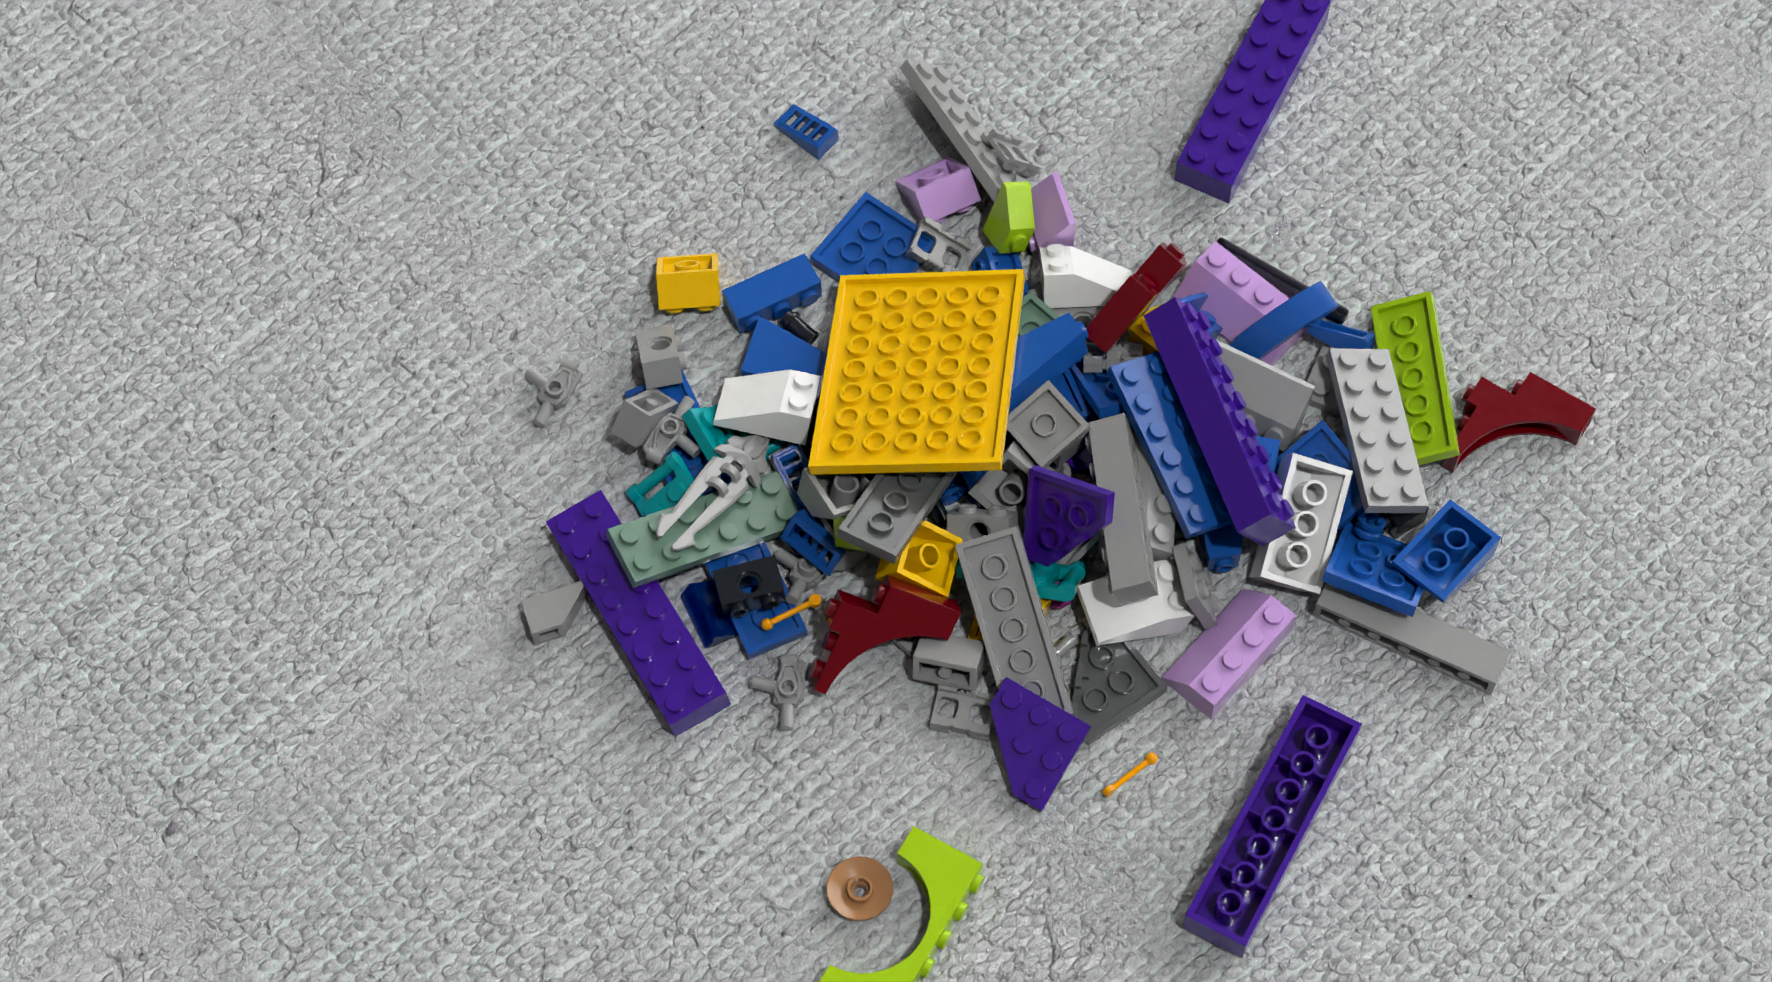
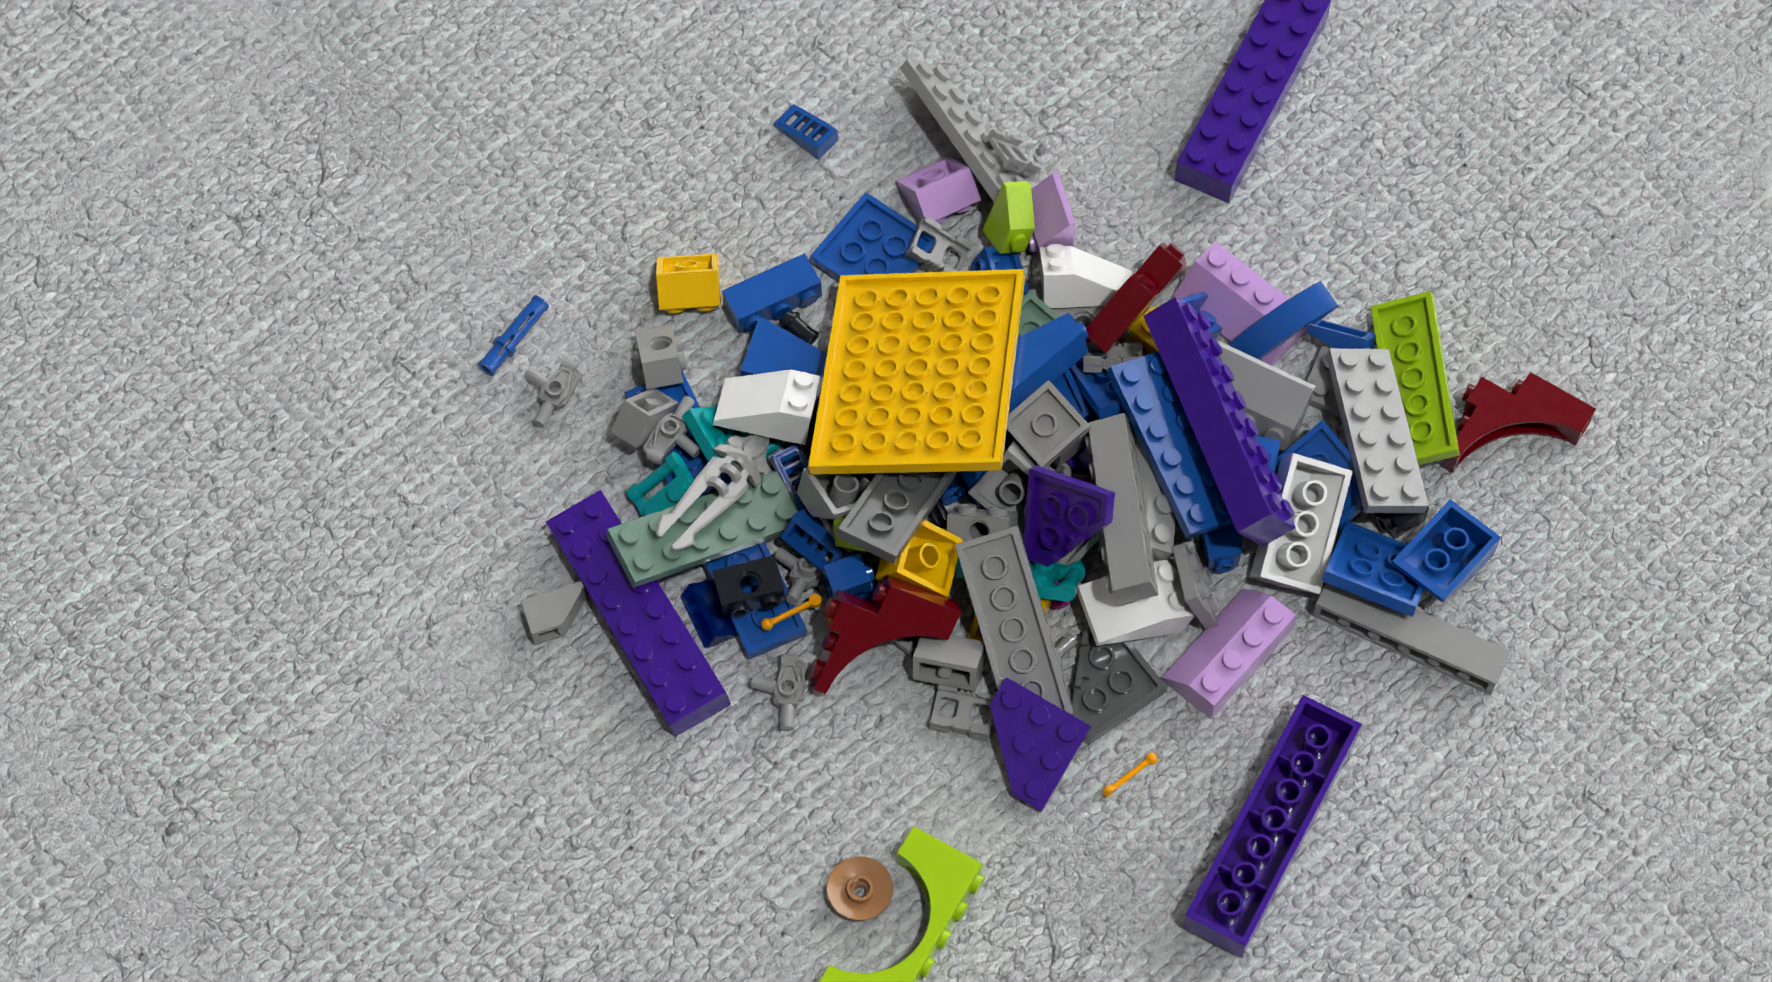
black axle [1216,237,1349,325] -> none
blue bush [1354,511,1386,541] -> none
none -> blue pin [478,295,549,376]
none -> blue brick [823,553,875,601]

